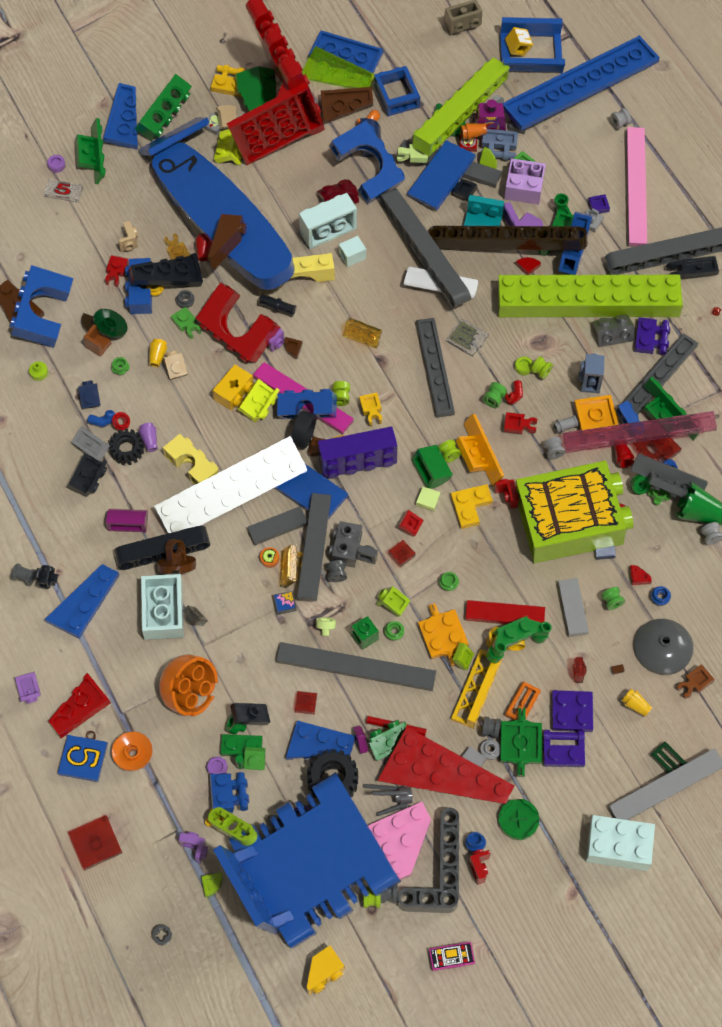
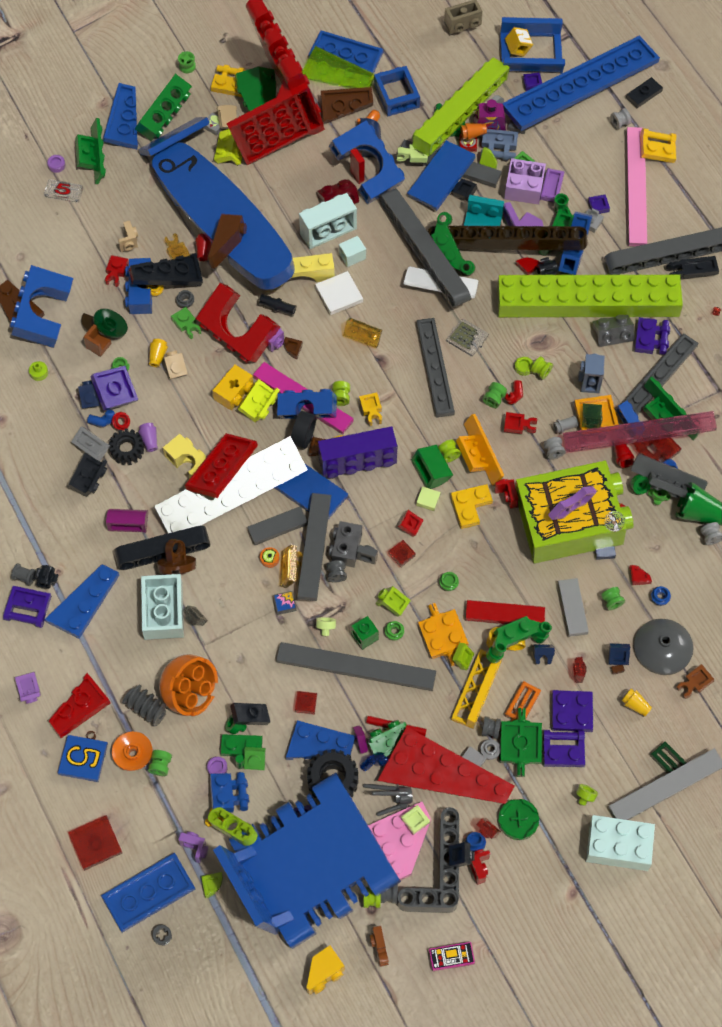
none -> dark purple plate [3,586,52,628]
none -> dark purple plate [90,366,139,411]
none -> blue tile [101,853,196,933]
none -> dark grey piece [122,684,166,726]
none -> bright green wheel [148,750,172,776]
none -> bright green wheel [178,51,196,73]
none -> red tile [185,433,258,498]
none -> white tile [315,271,363,315]
none -> red tile [350,148,365,184]
none -> clear blue arm [360,752,388,771]
none -> dark orange plate [369,926,389,967]
none -> yellowish green tile [401,805,430,835]
none -> green plate [431,212,476,275]
none -> black tile [449,842,475,868]
none -> clear red plate [476,818,501,839]
none -> dark purple tile [523,73,542,91]
none -> dark blue tile [533,644,555,664]
none -> black gear [536,257,558,275]
none -> medium lavender tile [540,168,565,202]
none -> medium lavender tile [548,486,597,520]
none -> lime tile [576,784,598,806]
none -> clear green bracket [582,403,603,429]
none -> clear tile [605,511,625,532]
none -> dark blue tile [608,643,630,665]
none -> black plate [626,77,663,108]
none -> yellow plate [640,128,676,163]

